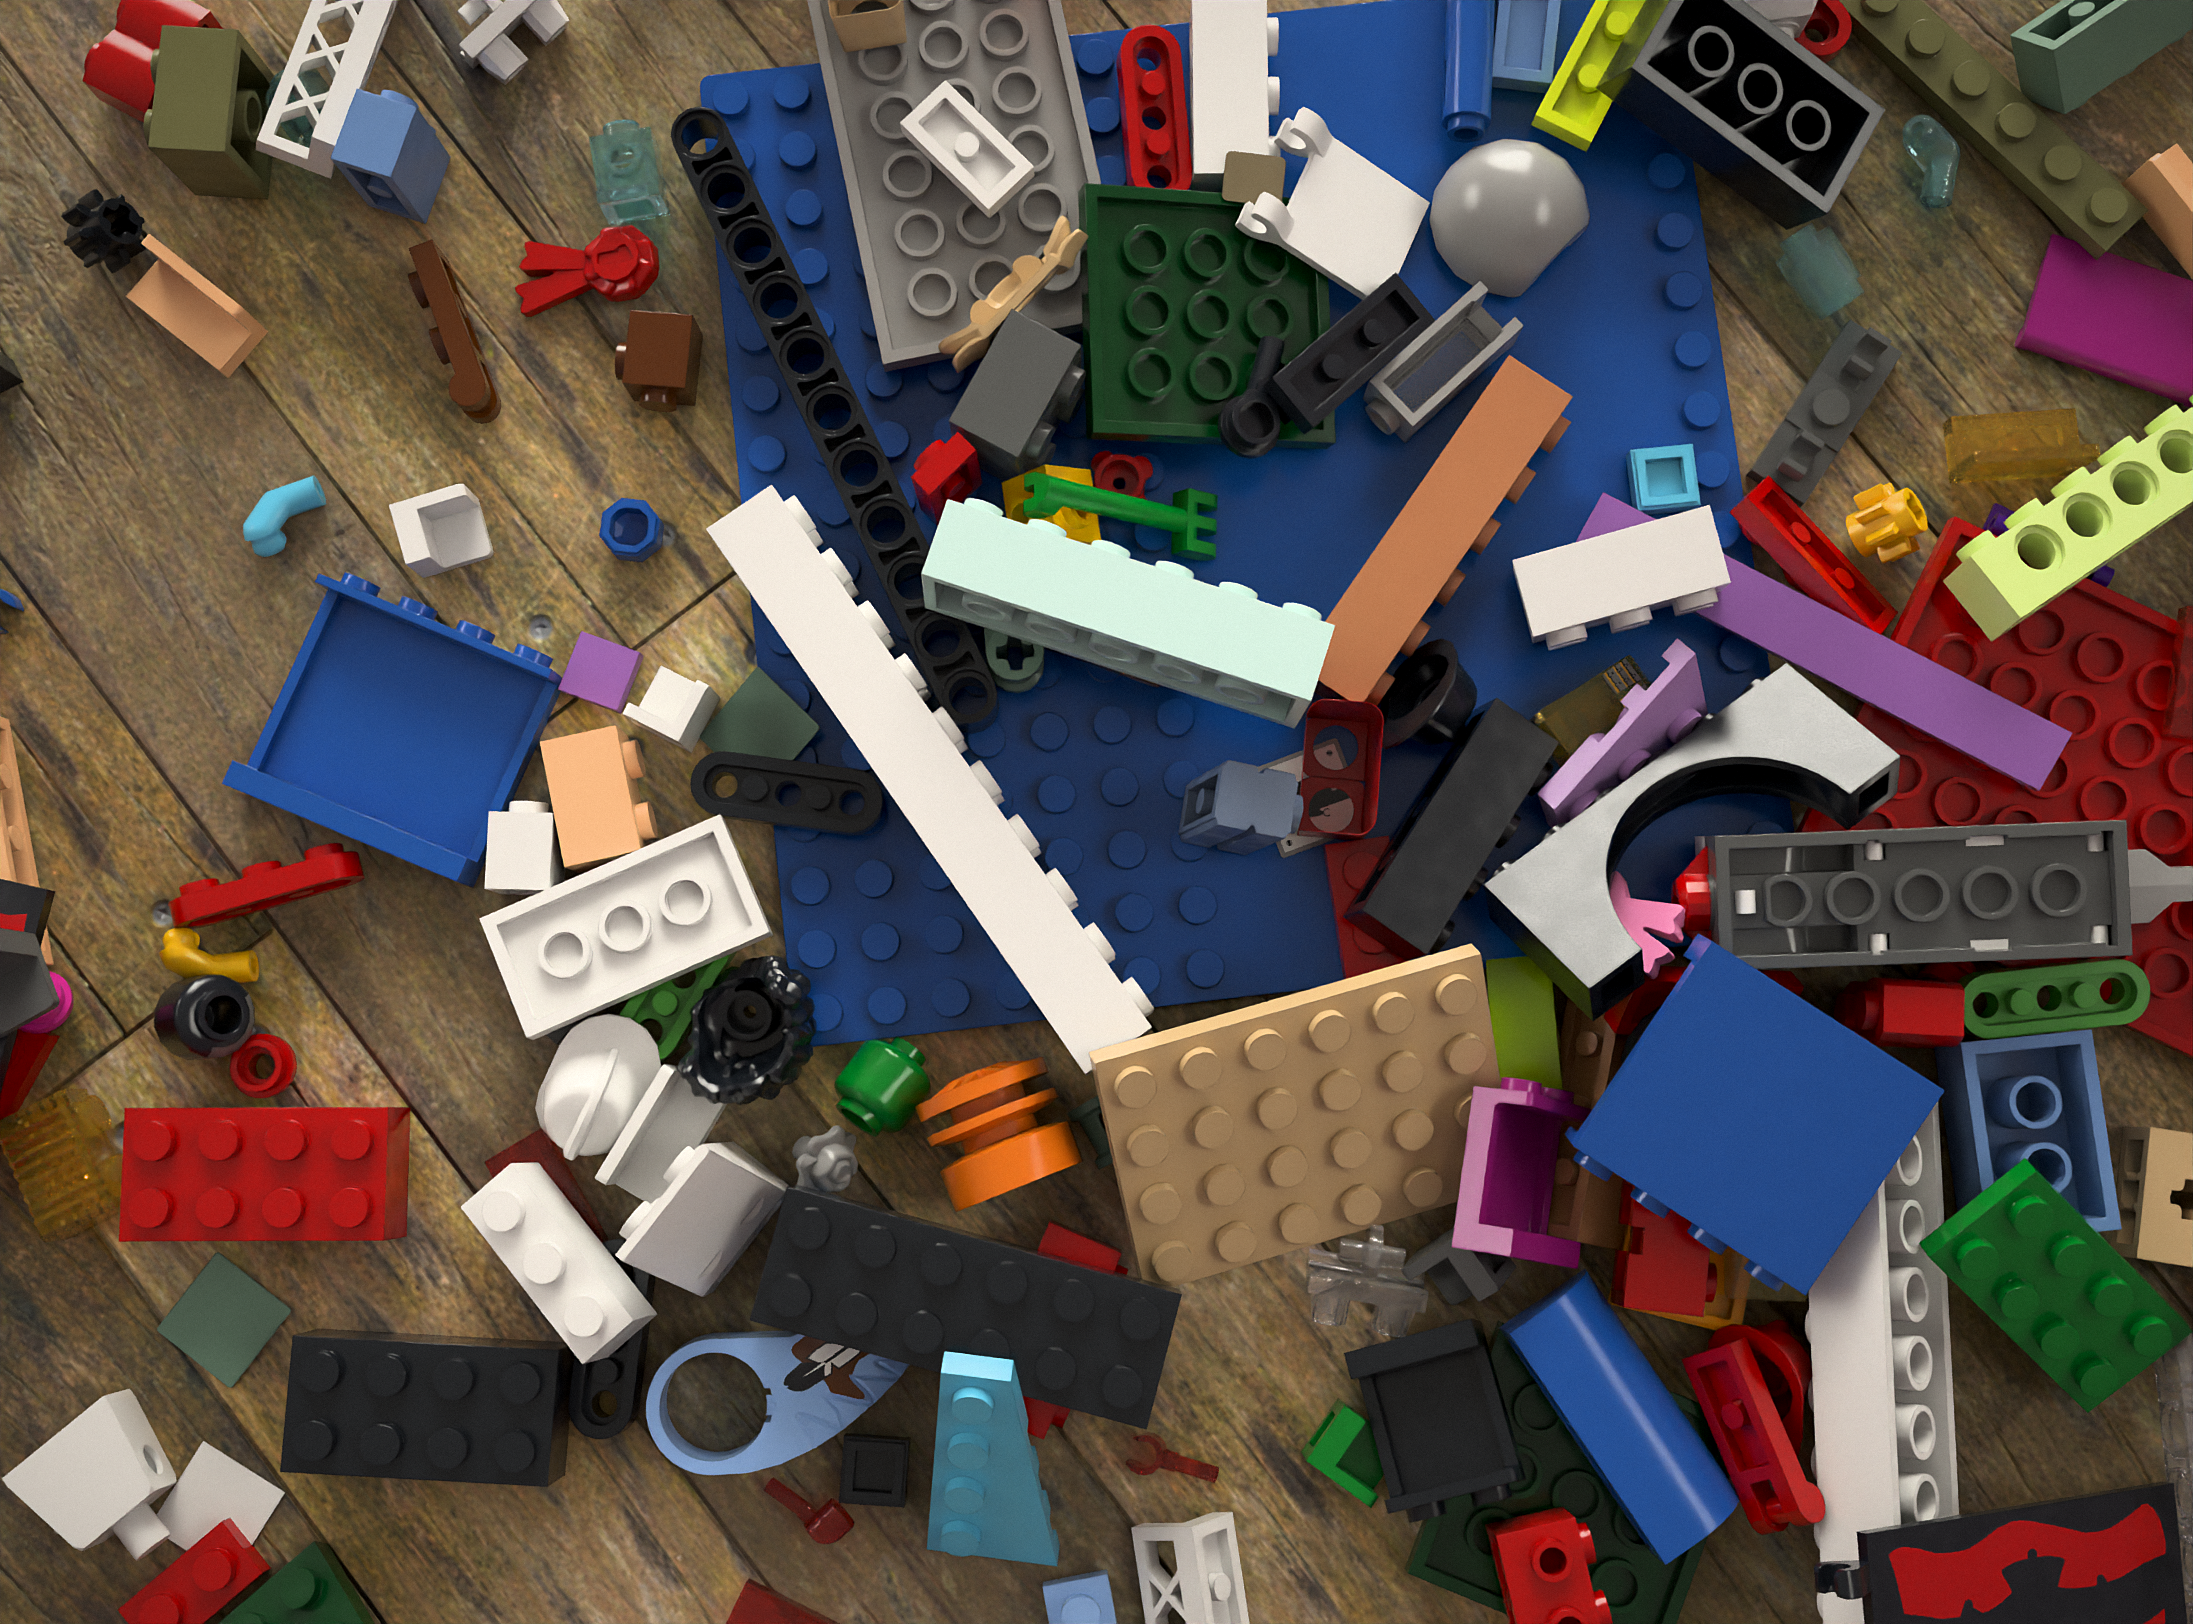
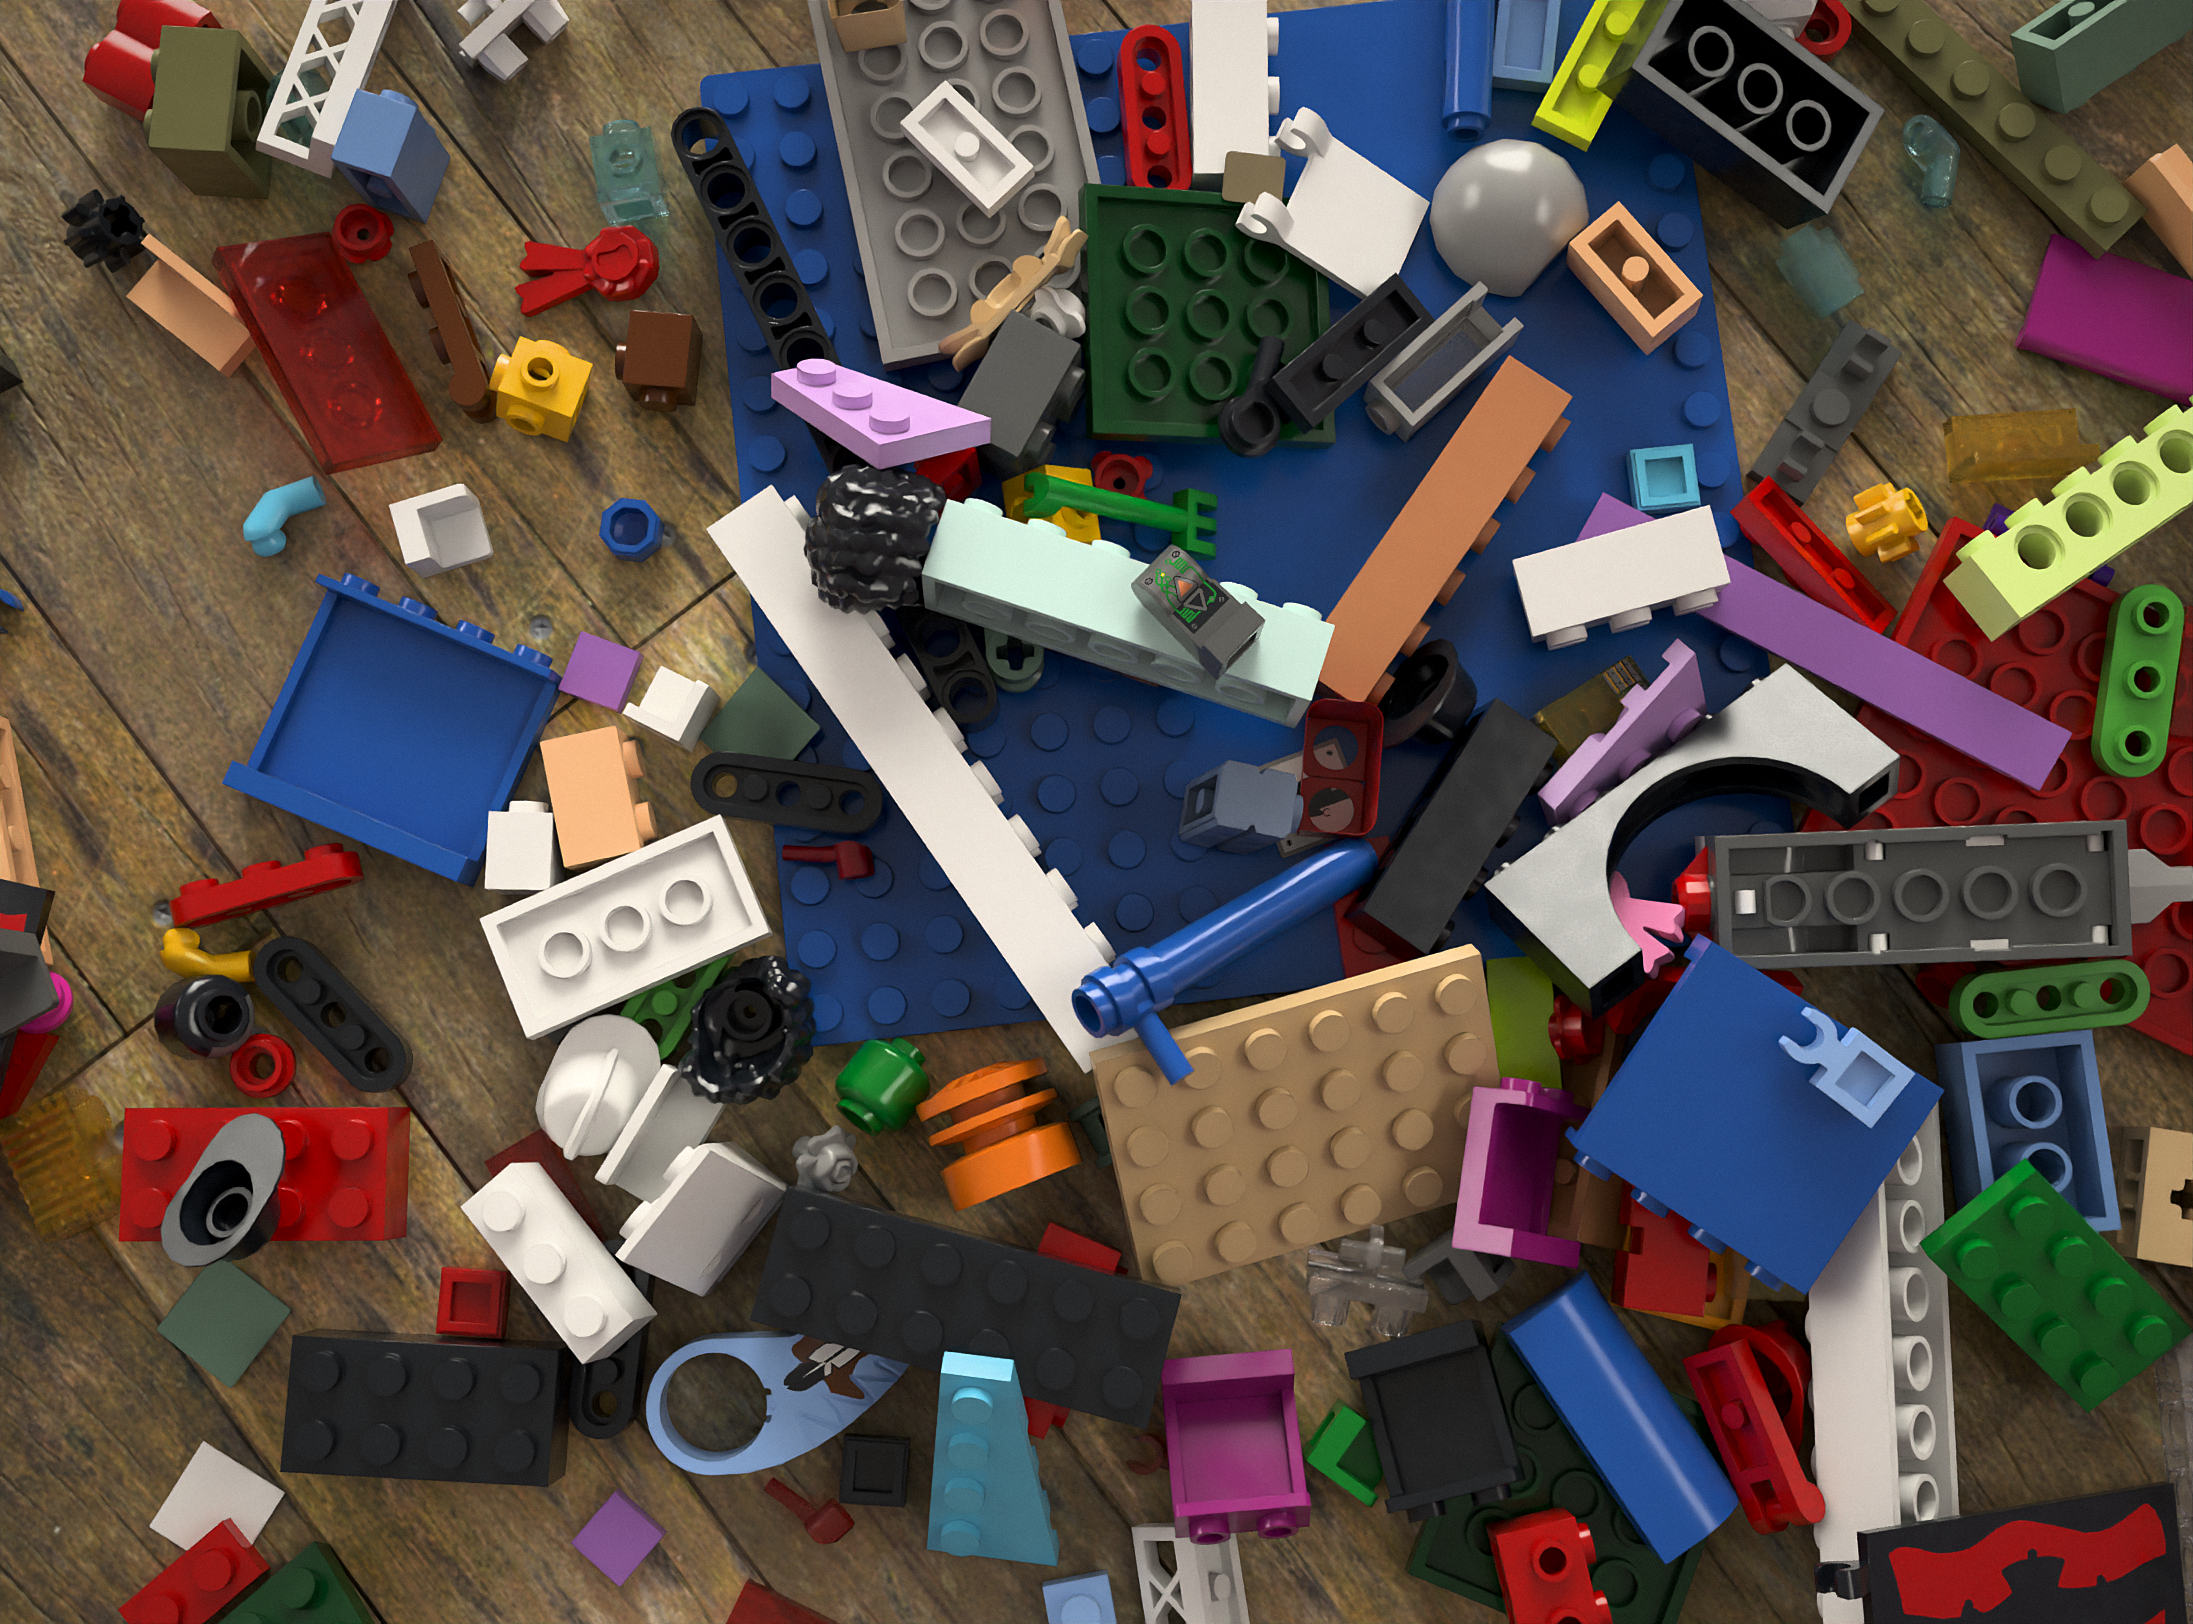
white torso [2,1388,177,1561] -> none
red brick [1834,977,1965,1049] -> none
none -> piece [161,1113,286,1268]
none -> clear red tile [211,231,443,475]
none -> black plate [253,936,413,1093]
none -> red plate [332,203,394,264]
none -> red tile [435,1266,512,1338]
none -> yellow brick [489,336,593,443]
none -> medium lavender tile [571,1488,668,1587]
none -> lavender wing [771,359,991,470]
none -> dark red hand [782,841,875,881]
none -> black hair [803,464,947,615]
none -> white plate [1023,286,1086,341]
none -> blue cylinder [1071,837,1379,1086]
none -> leg [1131,545,1266,680]
none -> magenta panel [1161,1348,1311,1545]
none -> red plate [1548,995,1605,1065]
none -> light nougat brick [1566,201,1703,356]
none -> light blue plate [1778,1007,1915,1128]
none -> bright green plate [2091,584,2184,779]

